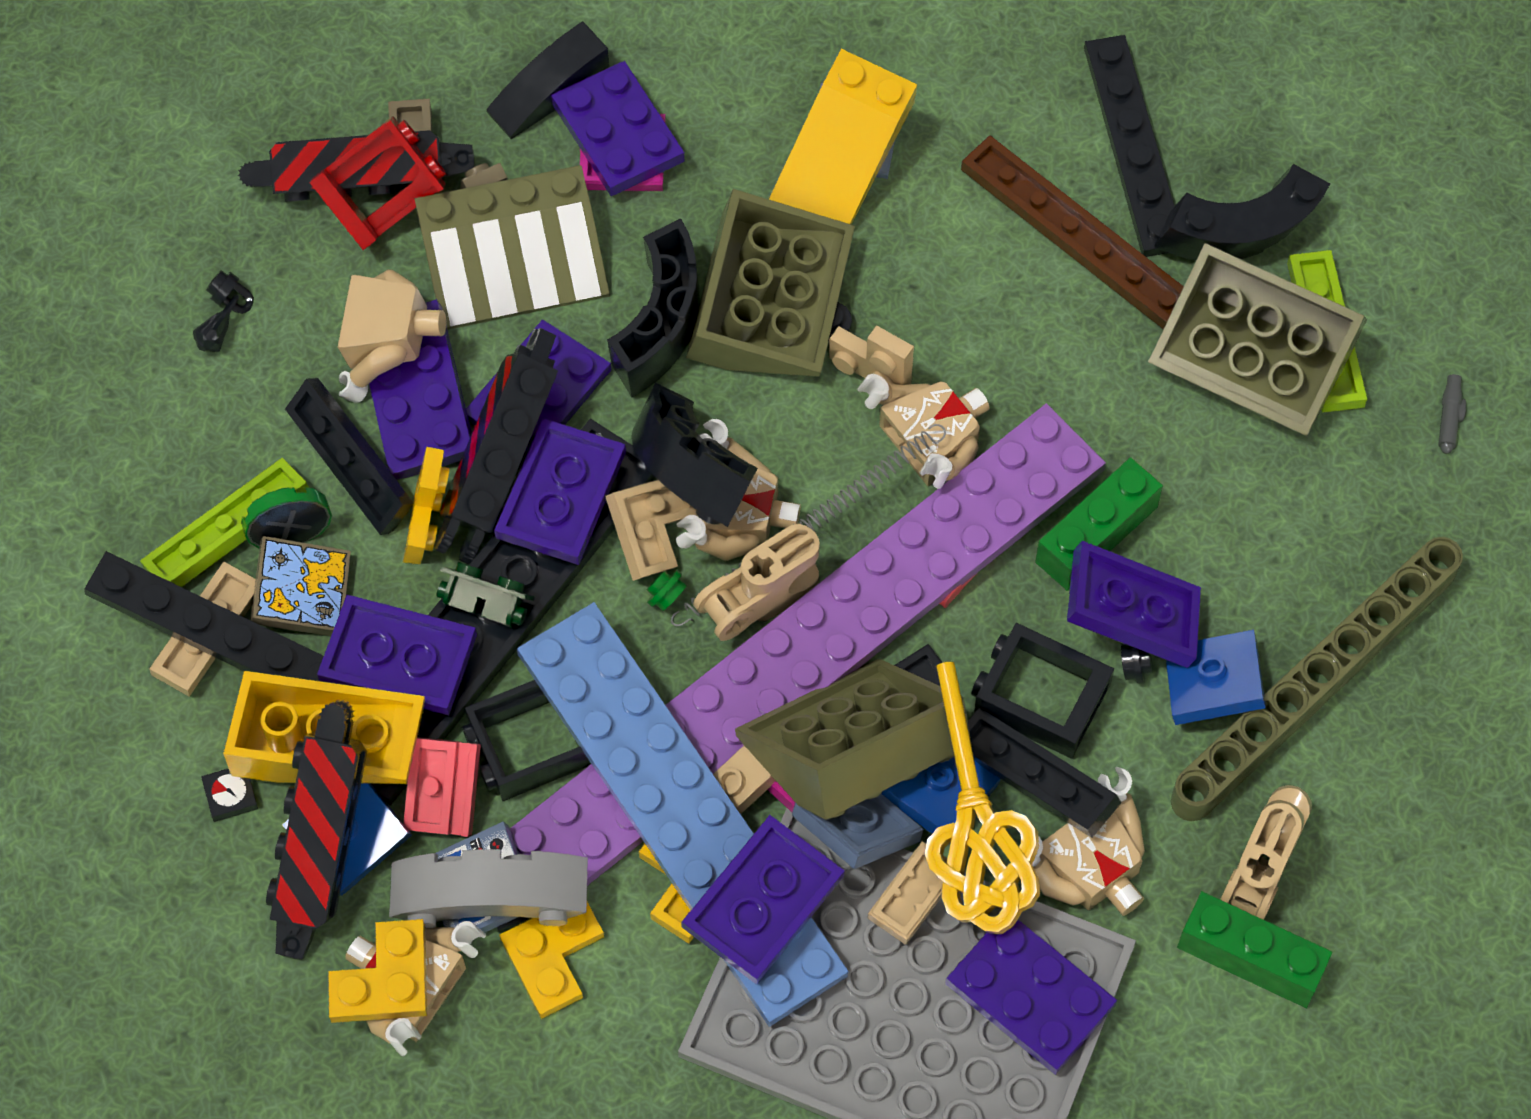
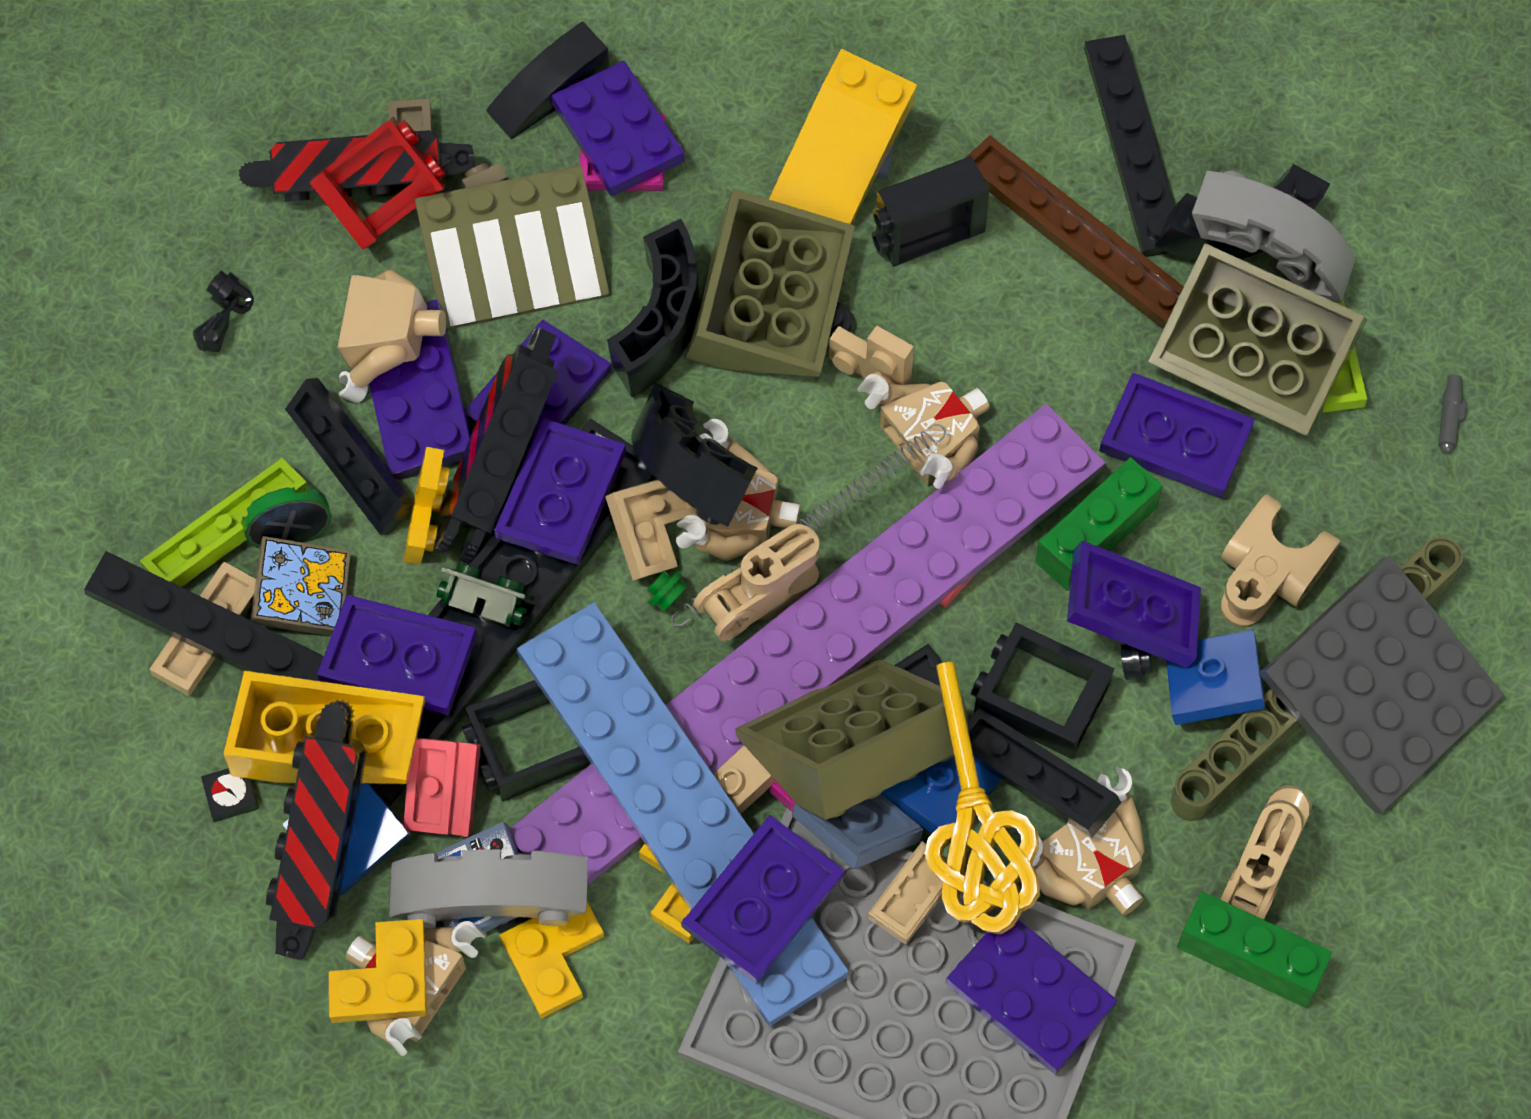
none -> black window [872,156,990,267]
none -> dark purple plate [1099,373,1255,498]
none -> light grey brick [1192,171,1356,302]
none -> tan piece [1221,494,1341,627]
none -> dark grey plate [1259,556,1504,813]

